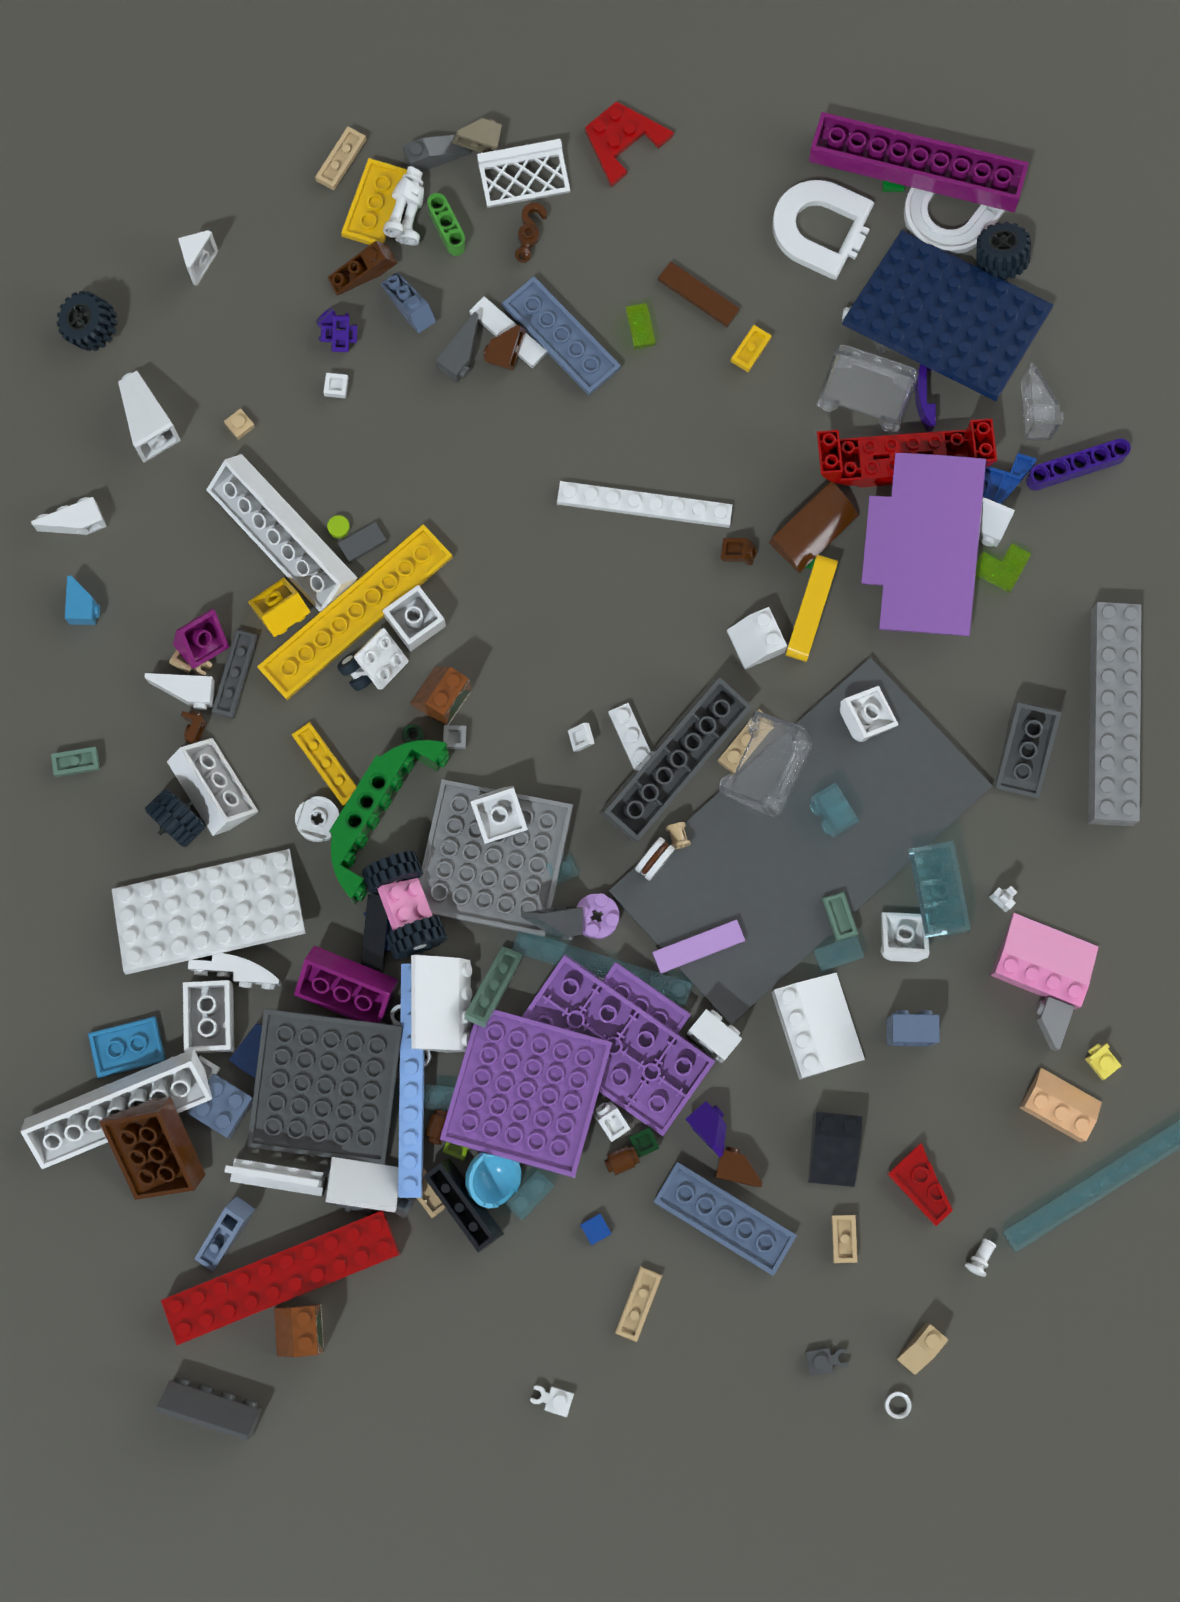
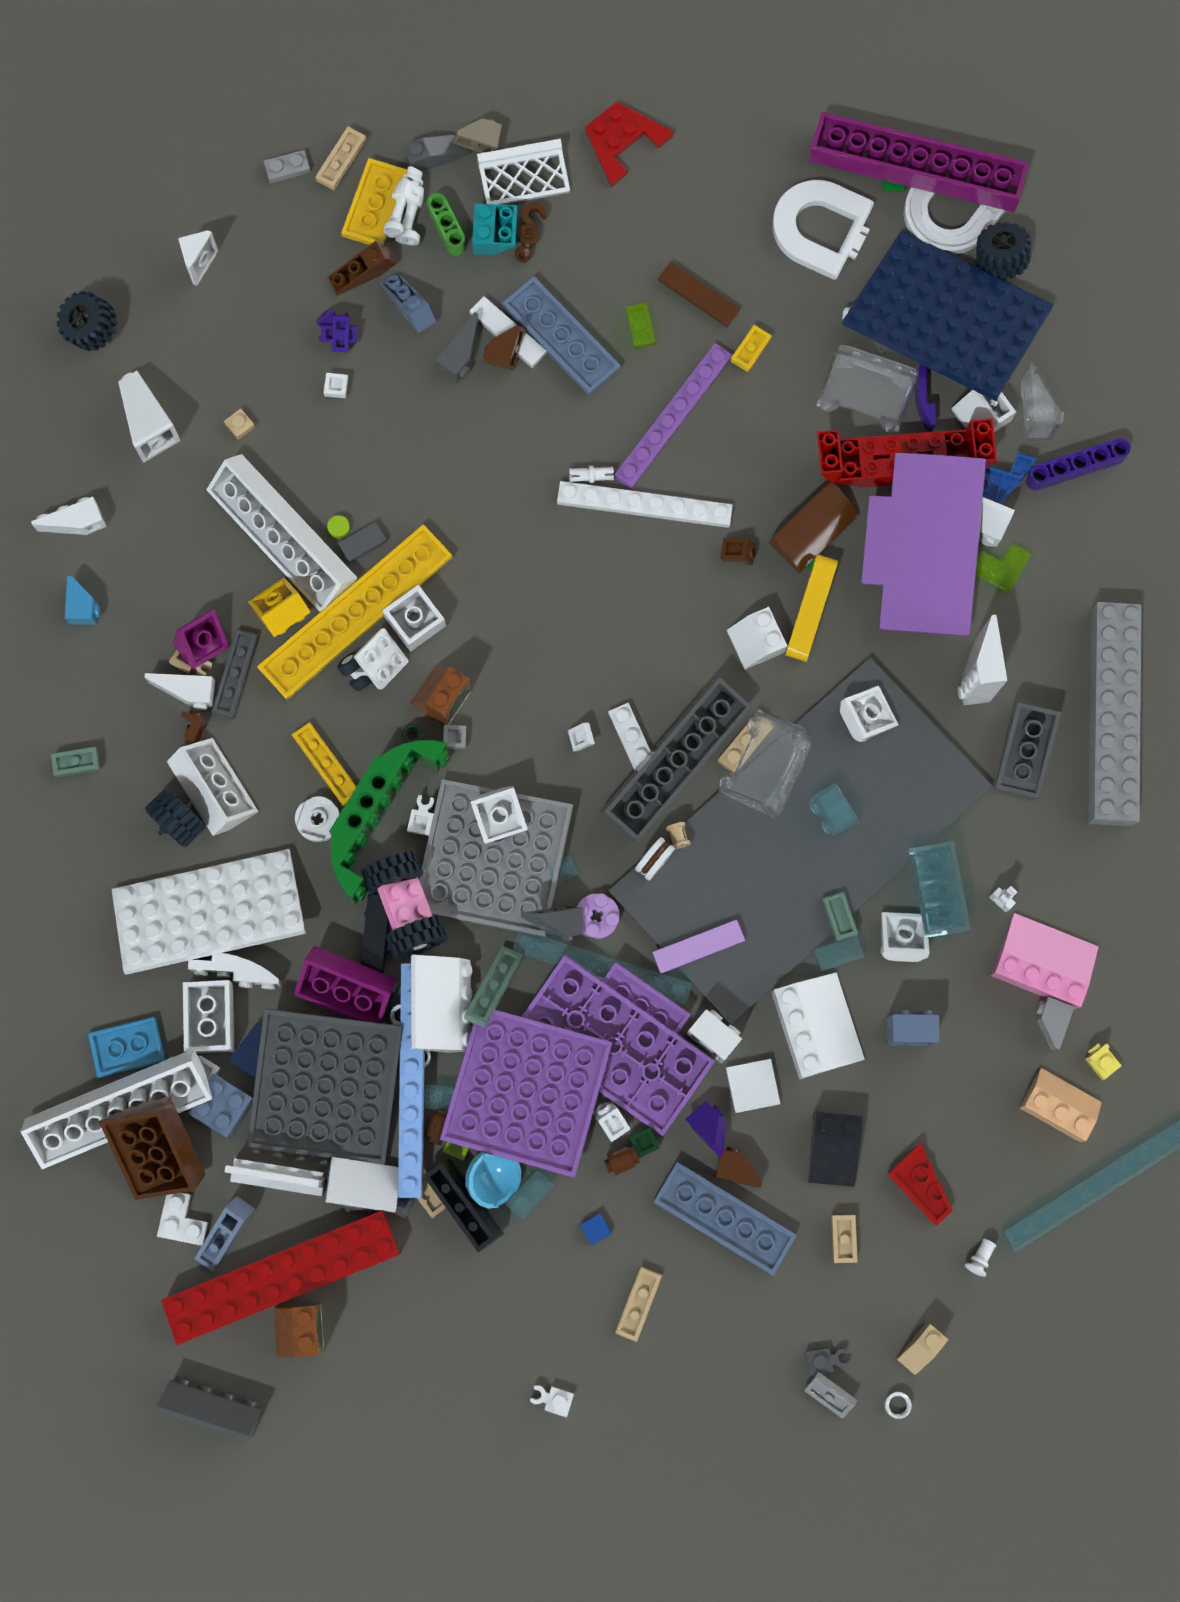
none -> white plate [157,1193,209,1246]
none -> light grey plate [264,150,311,183]
none -> white plate [407,795,434,837]
none -> teal slope [472,203,517,255]
none -> white pin [569,466,614,483]
none -> medium lavender plate [614,343,732,490]
none -> white tile [726,1059,780,1113]
none -> light grey plate [804,1372,857,1419]
none -> white slope [951,390,1016,432]
none -> white slope [958,615,1007,705]

